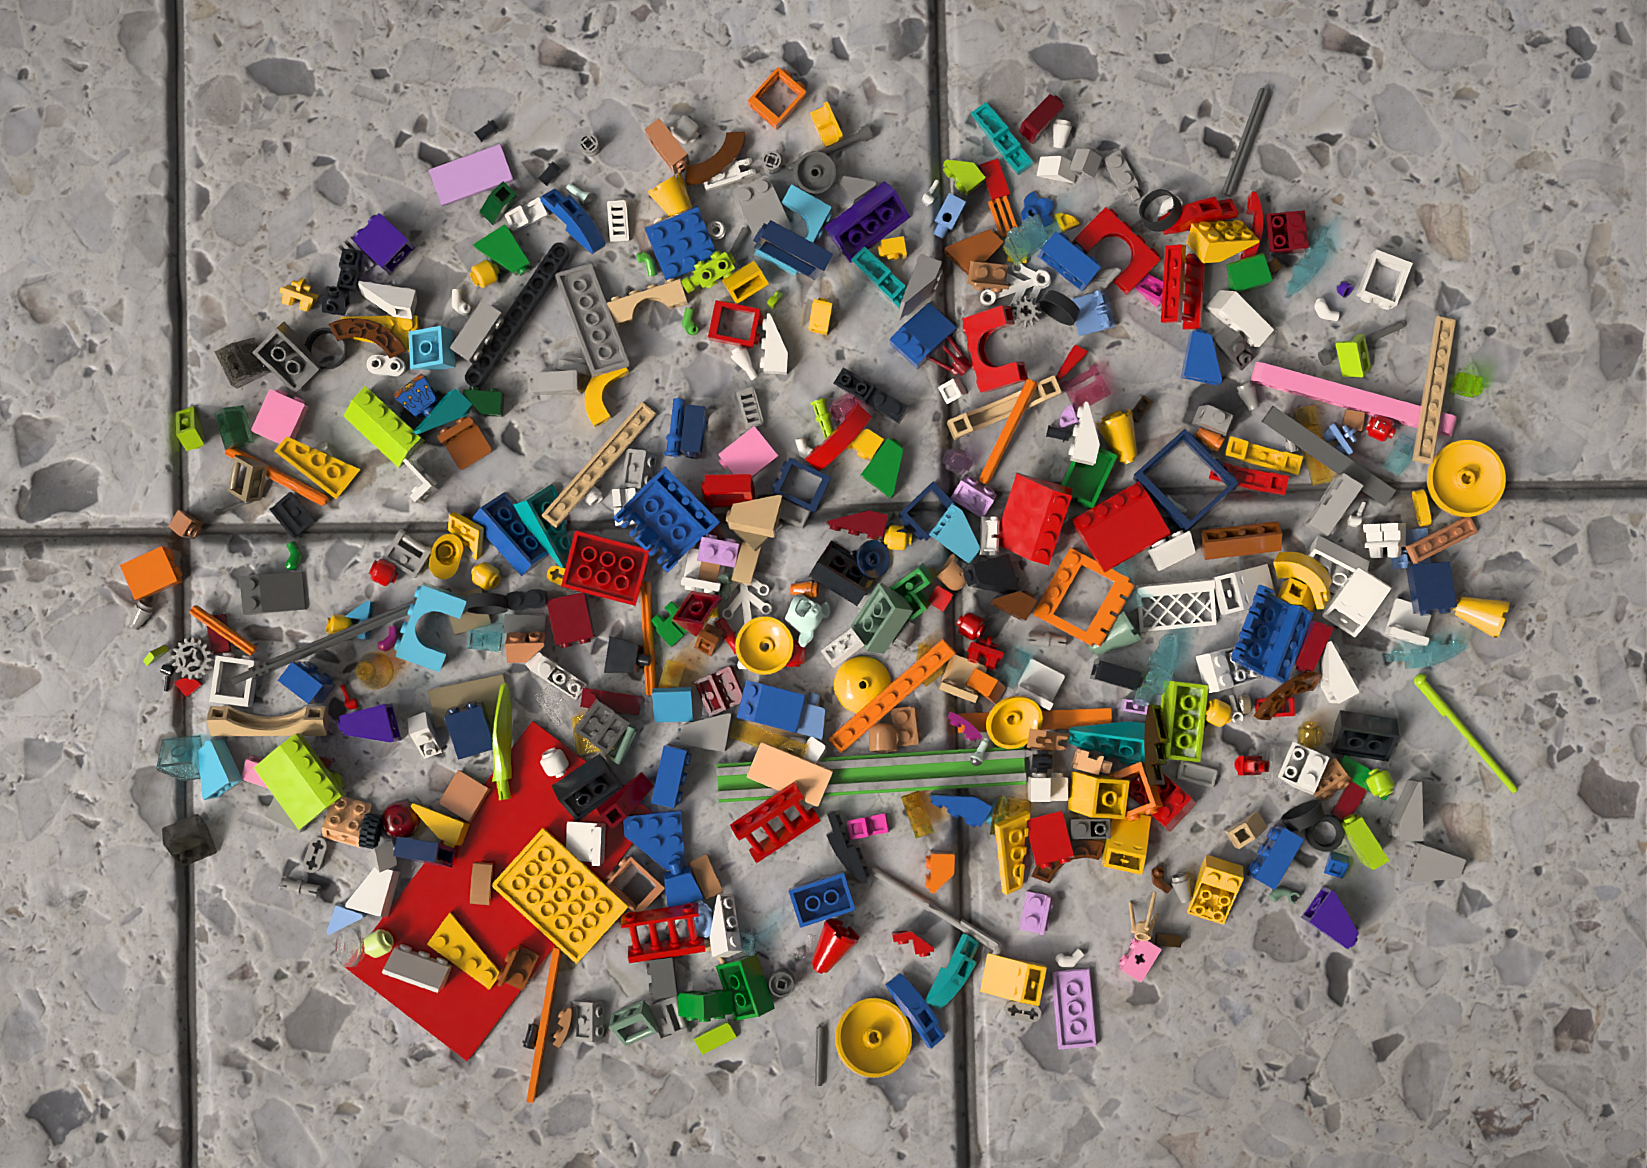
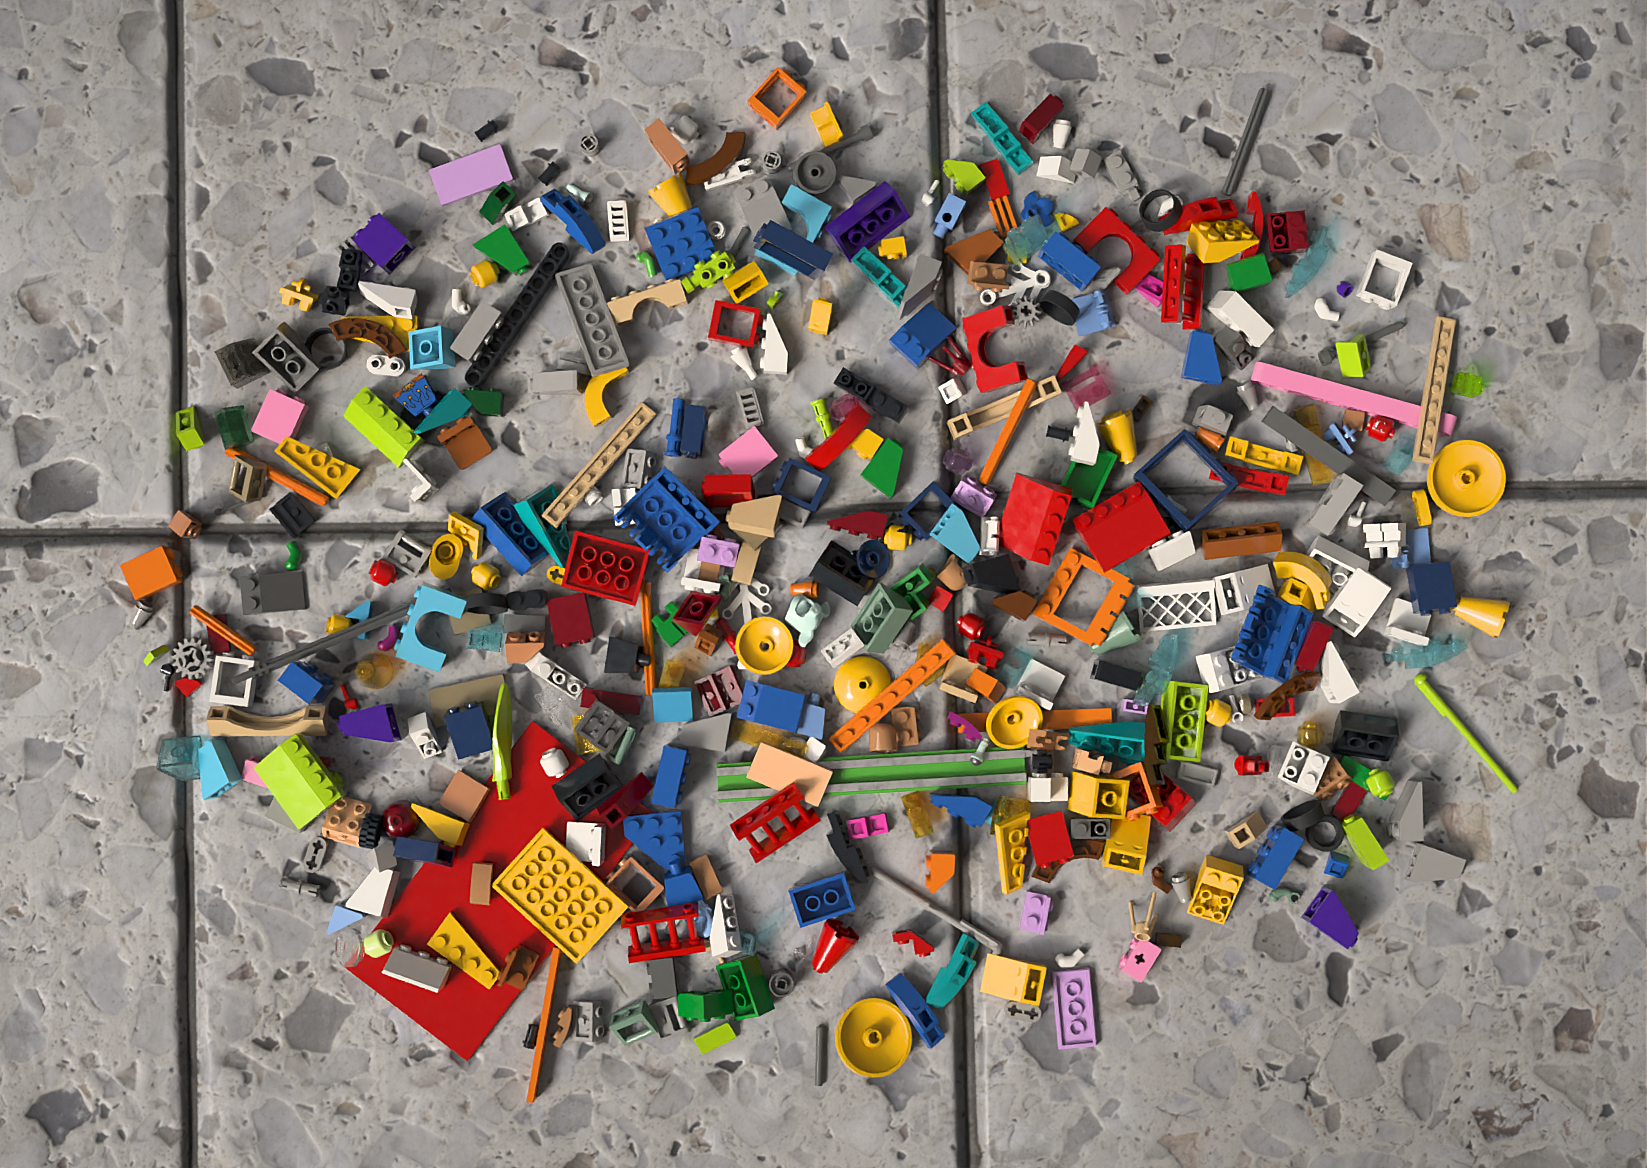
clear smoke slope [162,814,217,868] -> none
bright green arm [682,307,699,335] -> none
lavender tile [1059,404,1079,428] -> none
nougat tile [1405,517,1478,564] -> none

